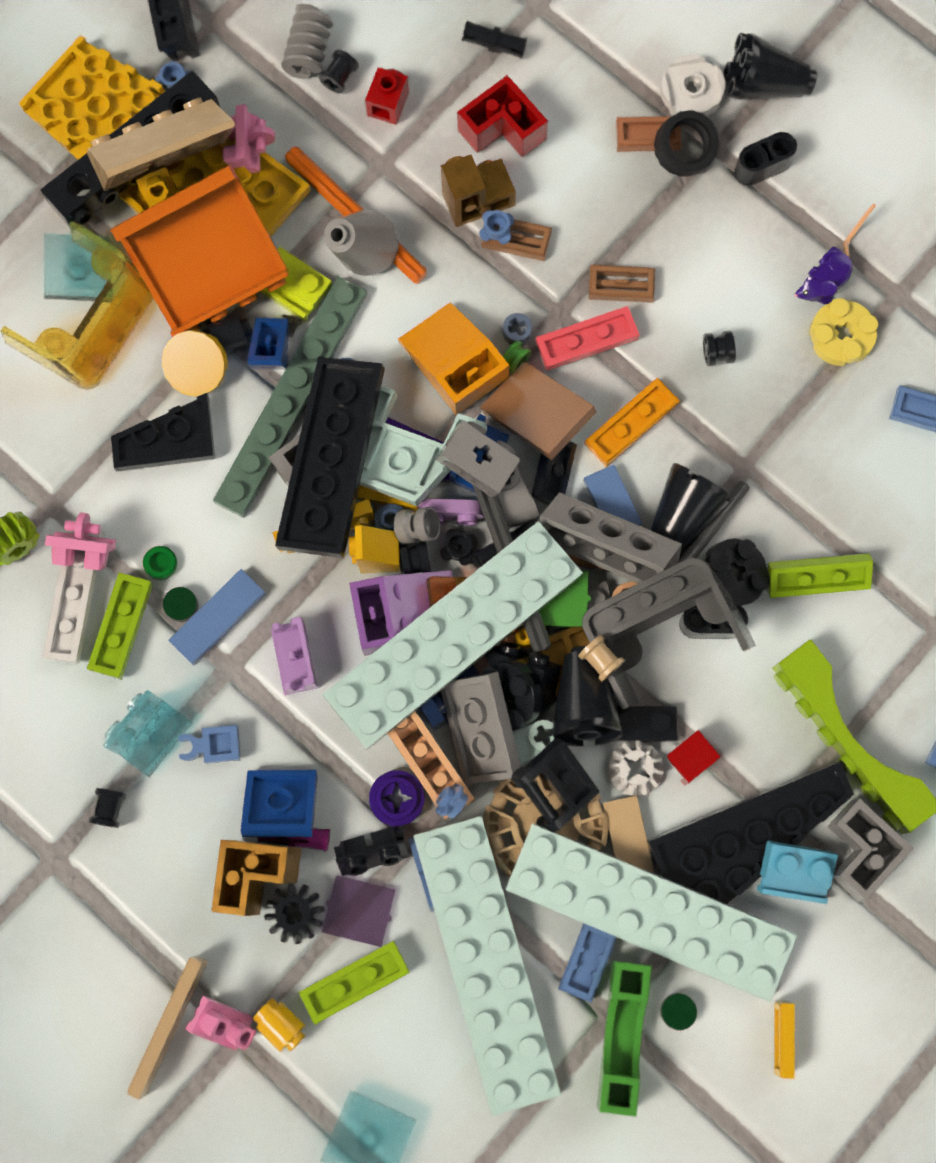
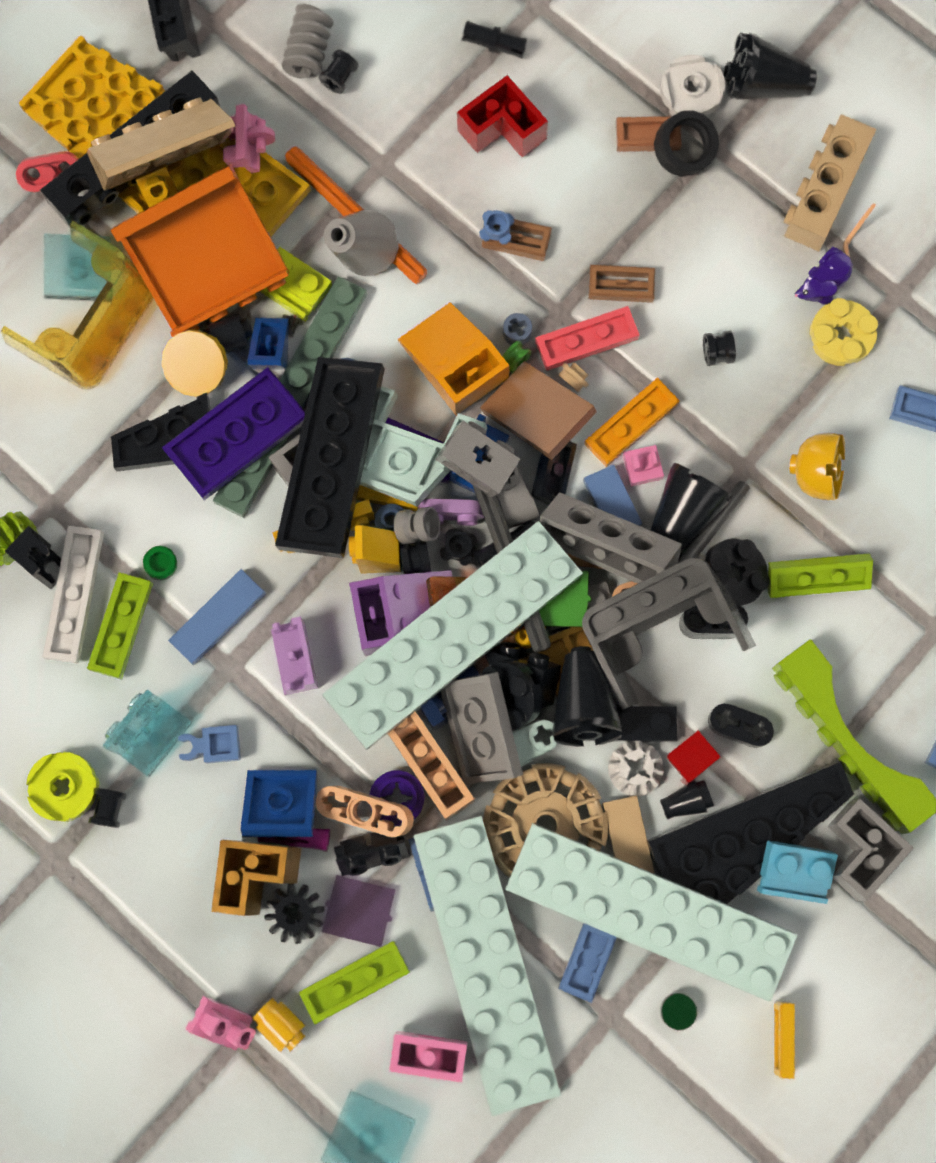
bright pink hips [45,512,116,570] -> none
tan tile [127,956,208,1100] -> none
medium blue plate [155,61,190,90] -> none
dark green tile [163,587,198,622] -> none
red brick [365,67,409,125] -> none
medium blue plate [435,783,468,819] -> none
pearl gold brick [441,154,516,227] -> none
black plate [511,737,600,832] -> none
tan bush [578,635,625,682] -> none
bright green arch [596,960,652,1117] -> none
black beam [734,132,797,186] -> none
none -> black hinge [5,526,62,589]
none -> coral plate [16,151,79,192]
none -> neon yellow plate [26,752,100,822]
none -> dark purple tile [162,367,305,501]
none -> light nougat beam [316,786,414,837]
none -> bright pink brick [389,1031,467,1083]
none -> tan plate [559,362,589,392]
none -> bright pink tile [623,445,664,487]
none -> black cone [660,780,714,820]
none -> black beam [708,703,774,748]
none -> tan brick [783,114,877,252]
none -> yellow cylinder [790,433,845,501]

